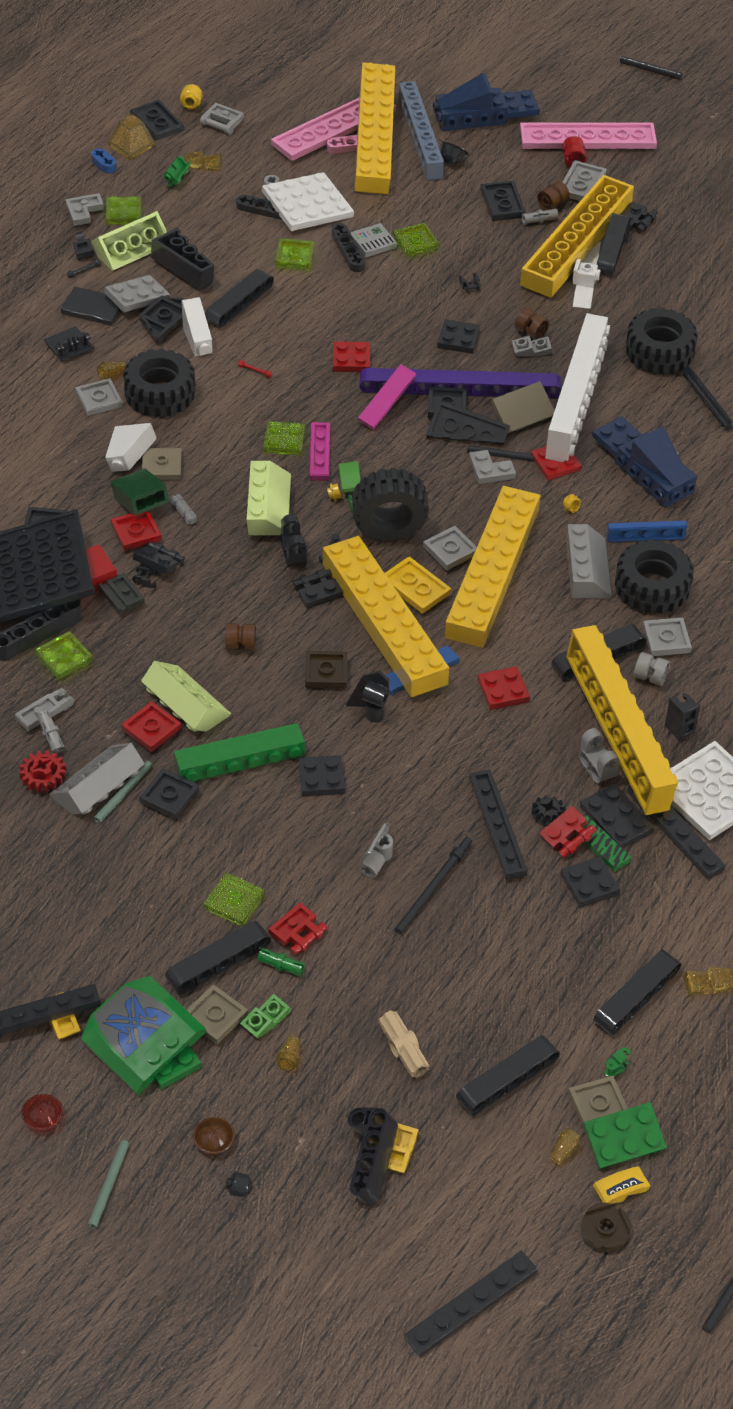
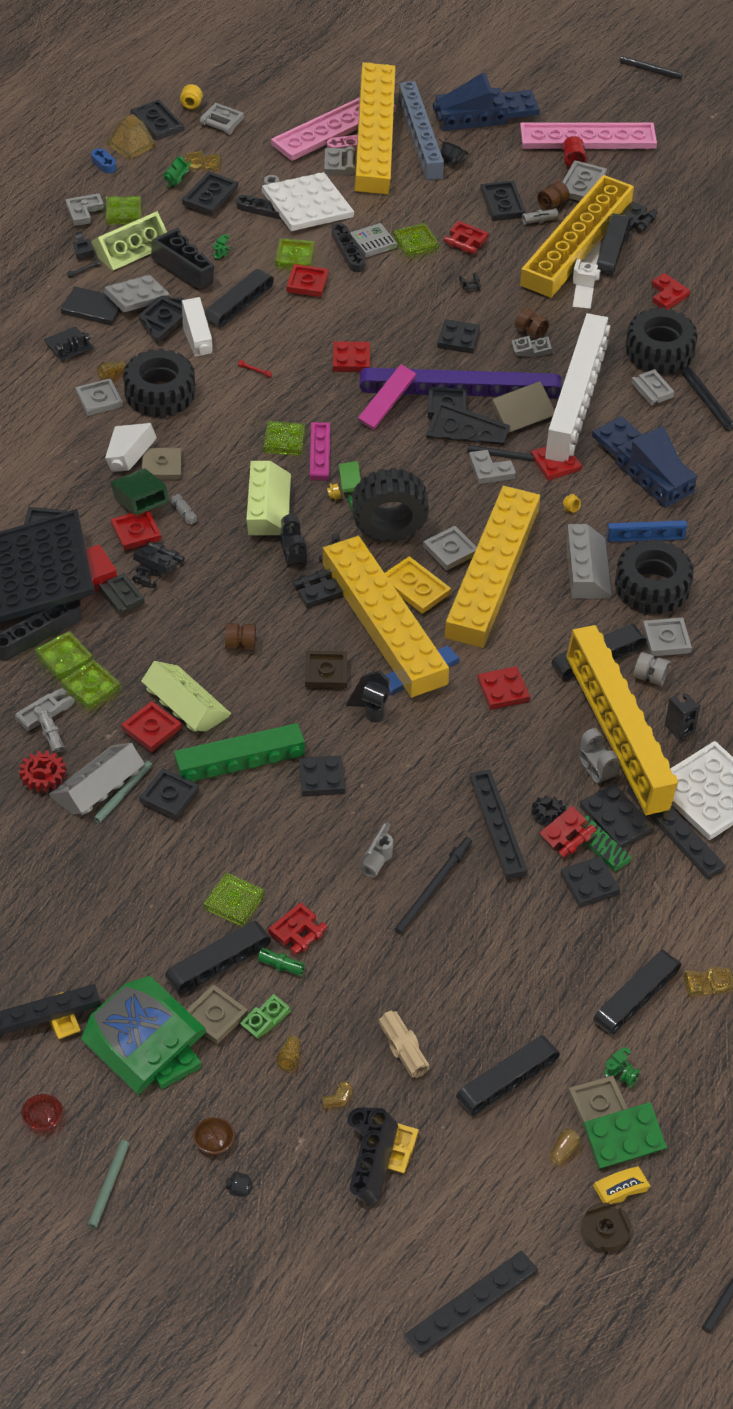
none -> clear neon green plate [62,660,121,710]
none -> black plate [182,171,238,215]
none -> green piece [213,234,230,259]
none -> red plate [286,264,329,297]
none -> clear yellow arm [322,1081,353,1108]
none -> light grey plate [324,146,355,175]
none -> red plate [443,221,489,254]
none -> green bush [619,1064,641,1088]
none -> light grey plate [631,369,675,405]
none -> red plate [651,273,690,310]

